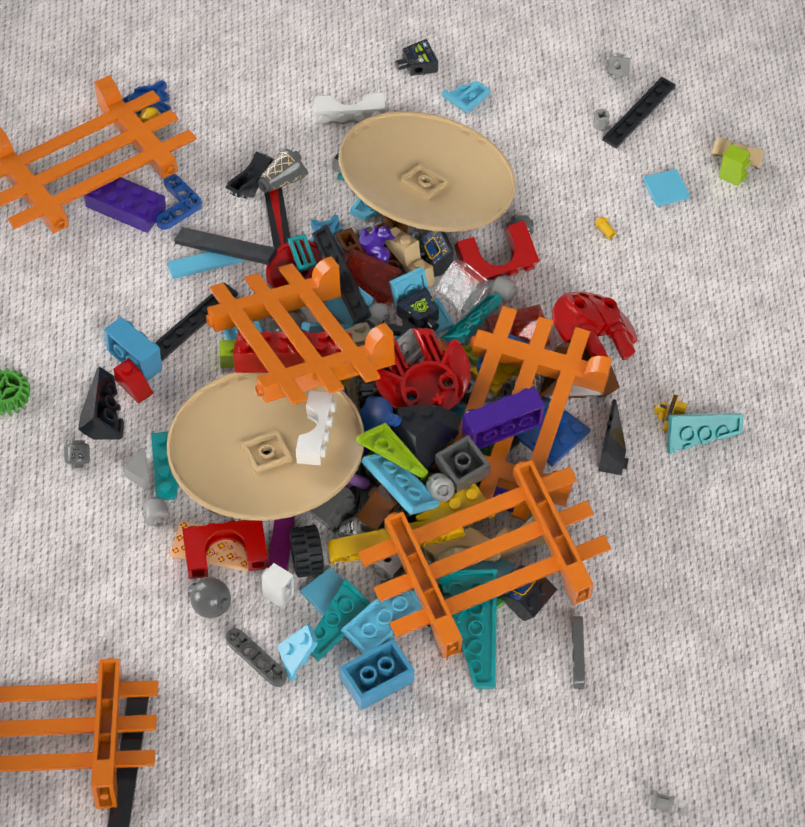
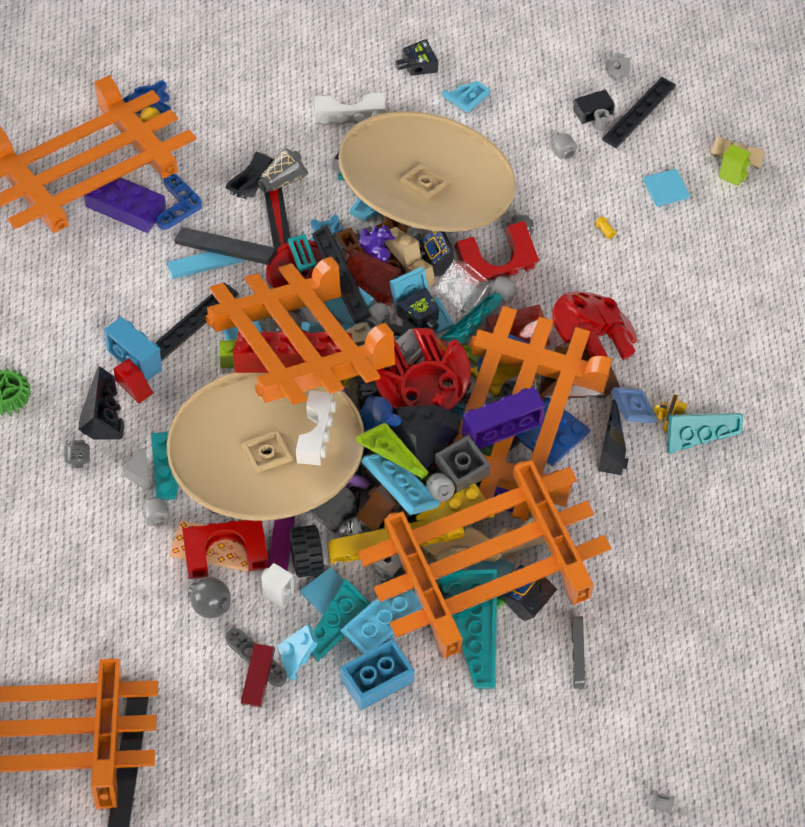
none -> dark red tile [240,643,276,708]
none -> light grey head [551,133,577,160]
none -> black brick [573,89,615,124]
none -> medium blue tile [611,387,657,423]

